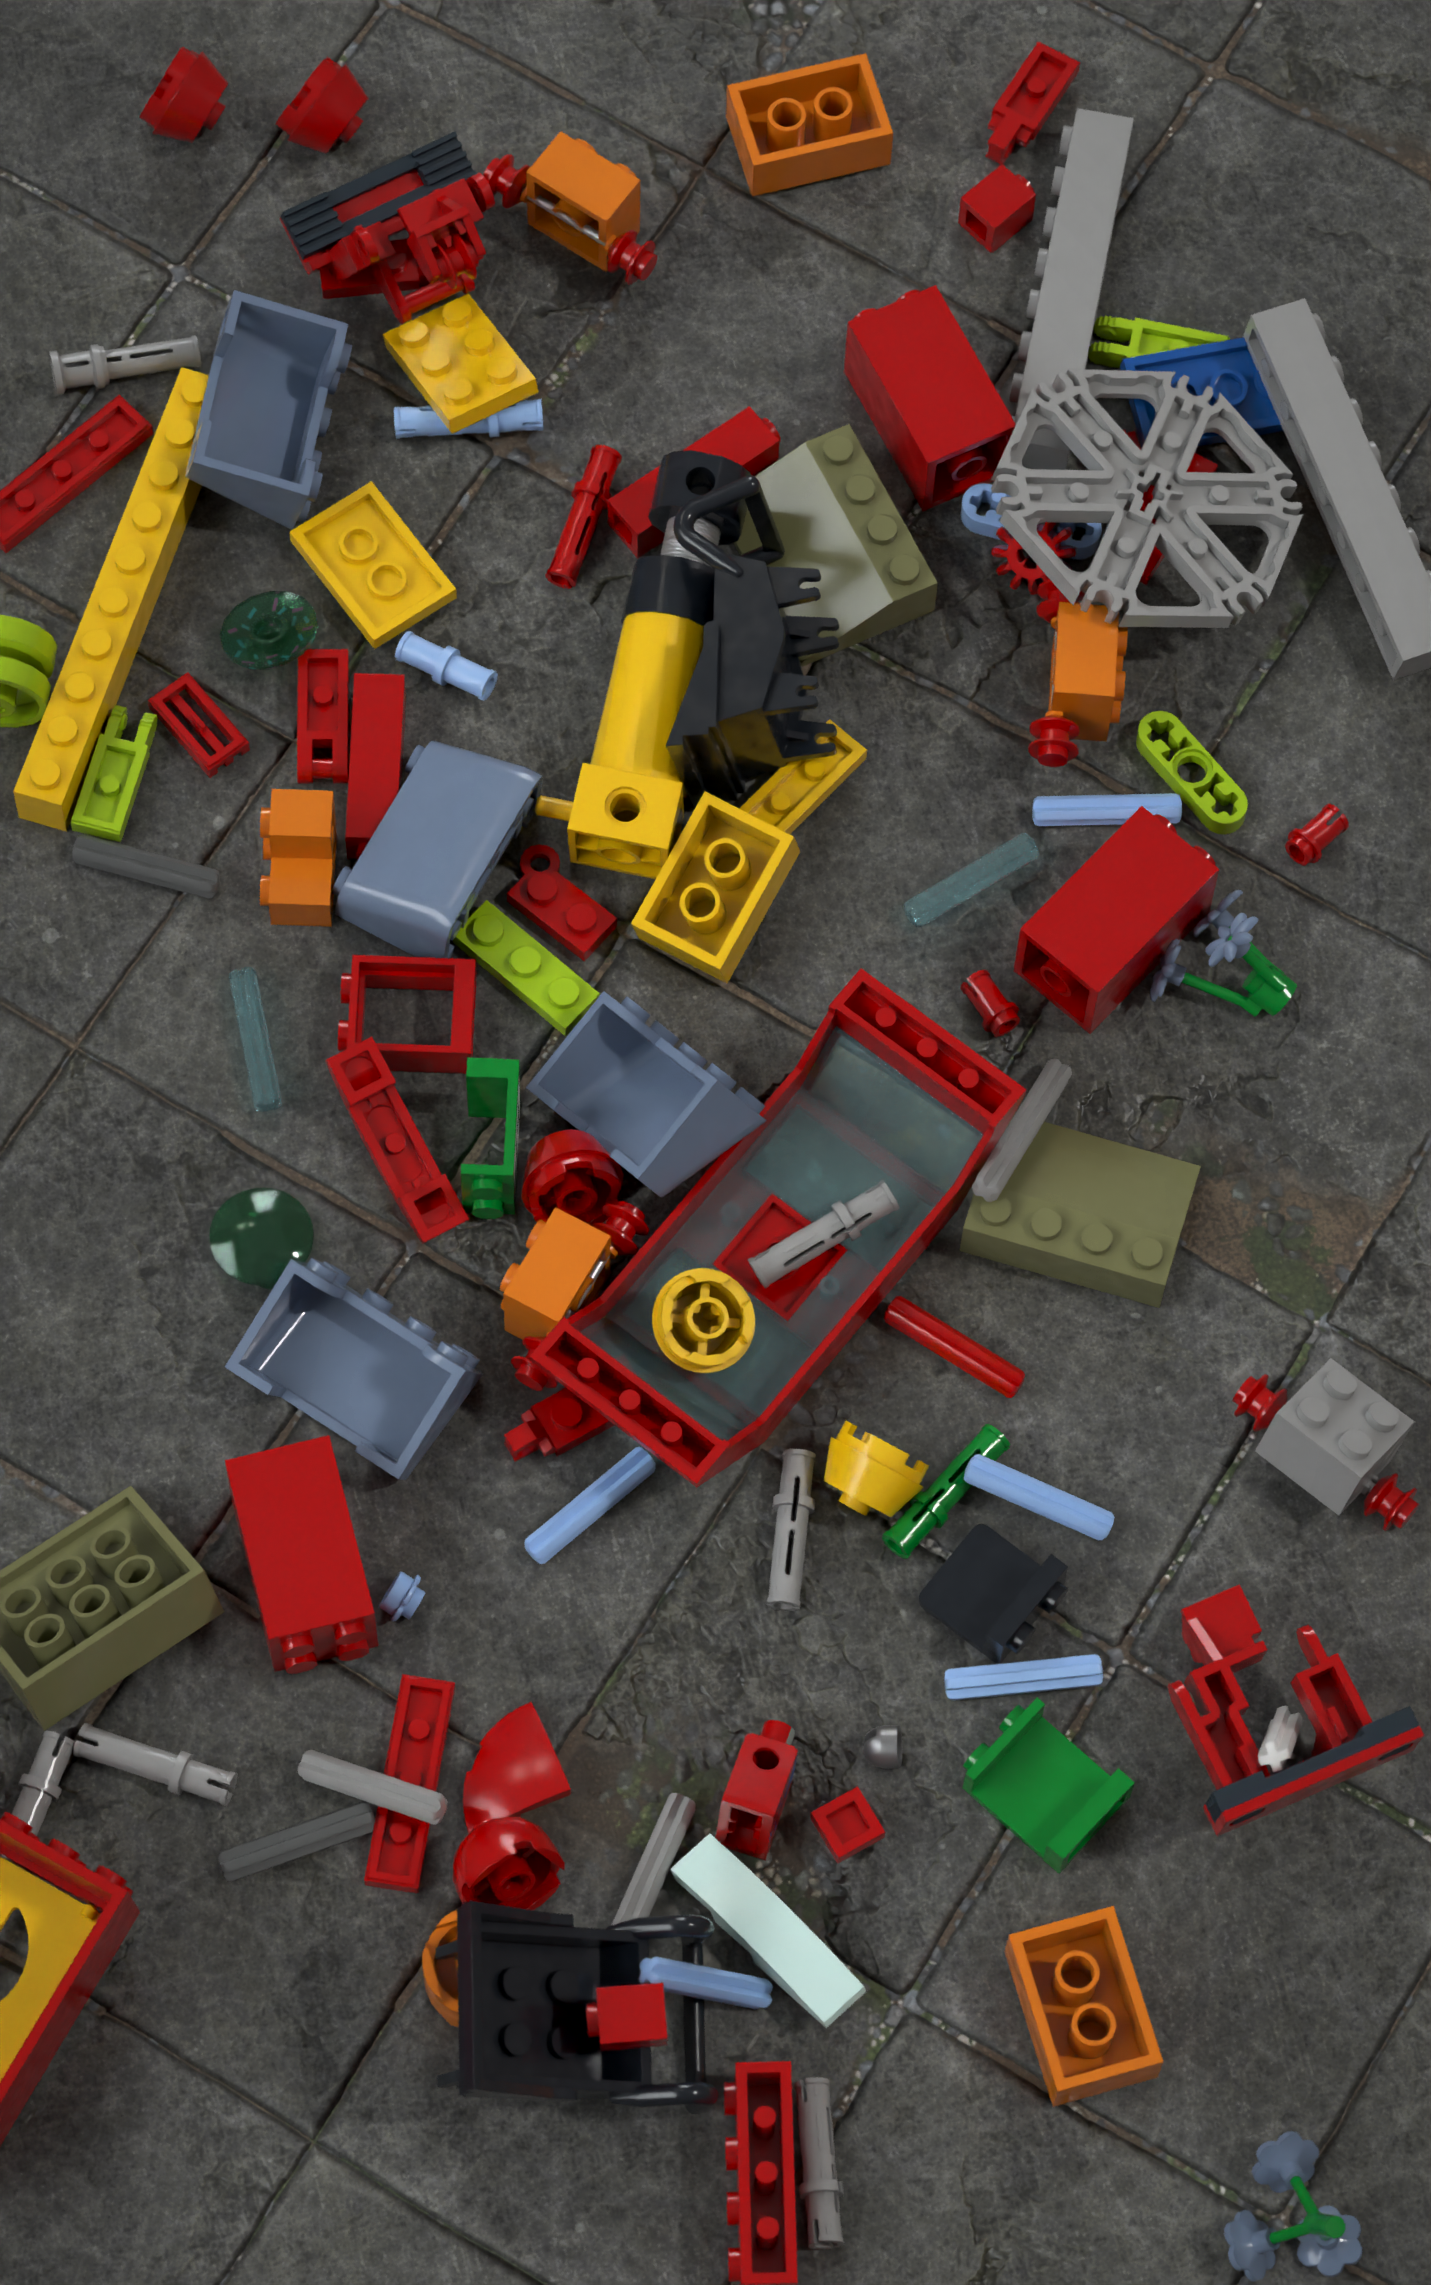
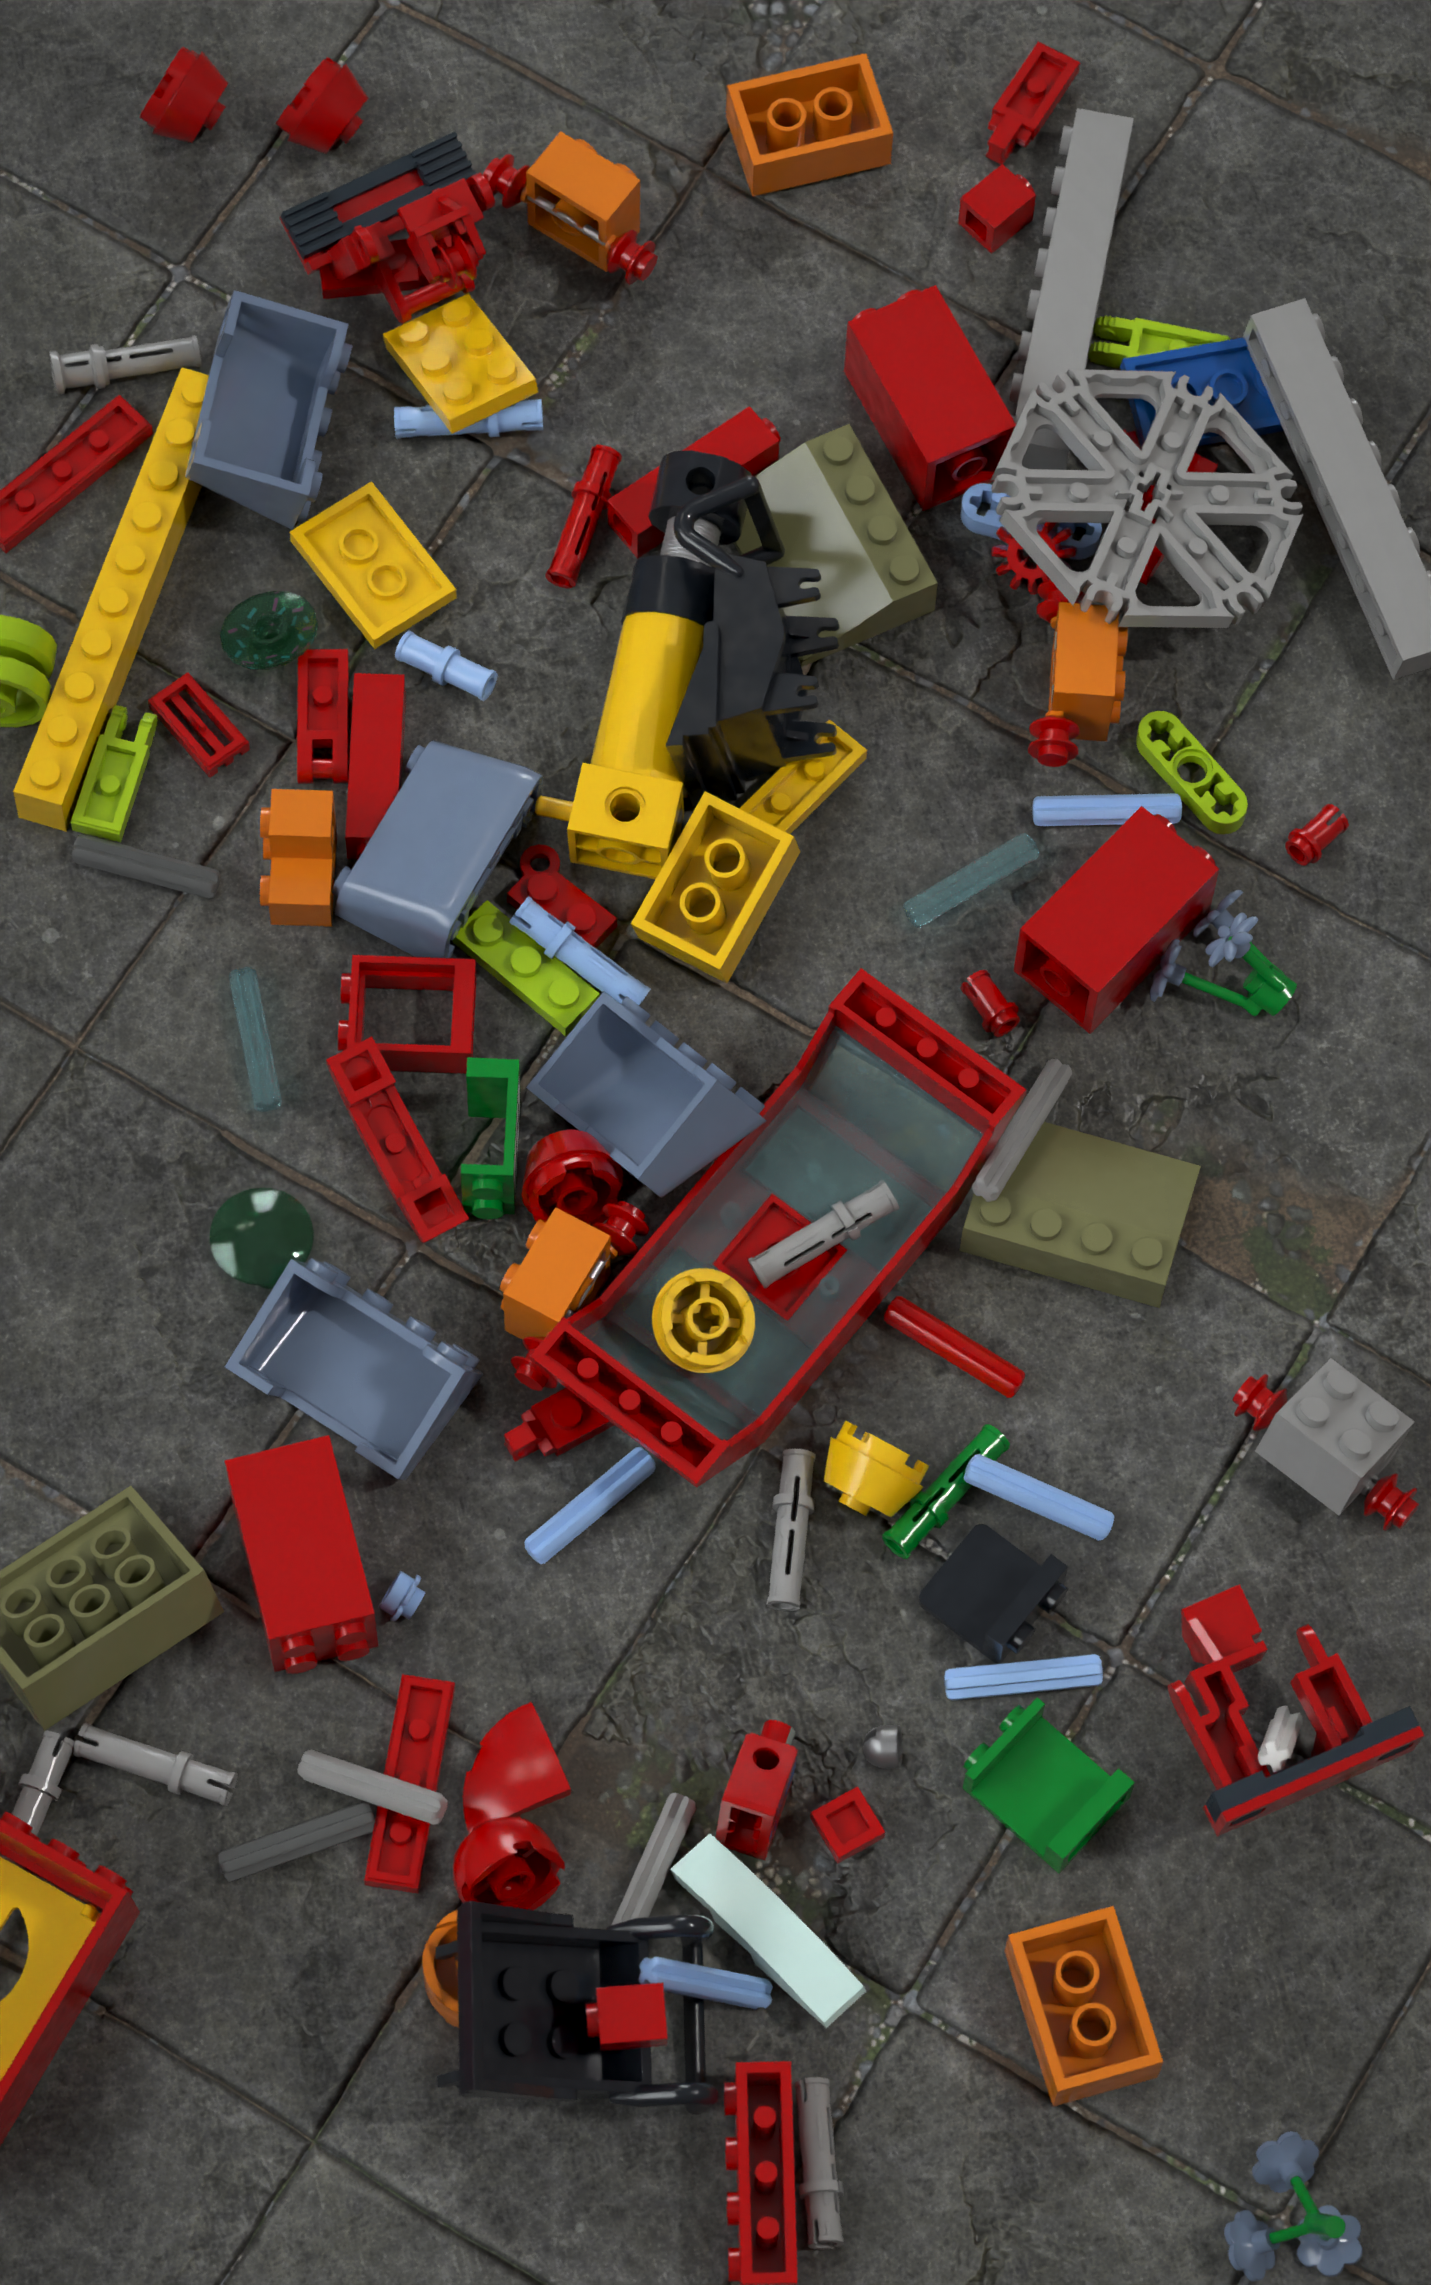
none -> light blue pin [509,896,651,1005]

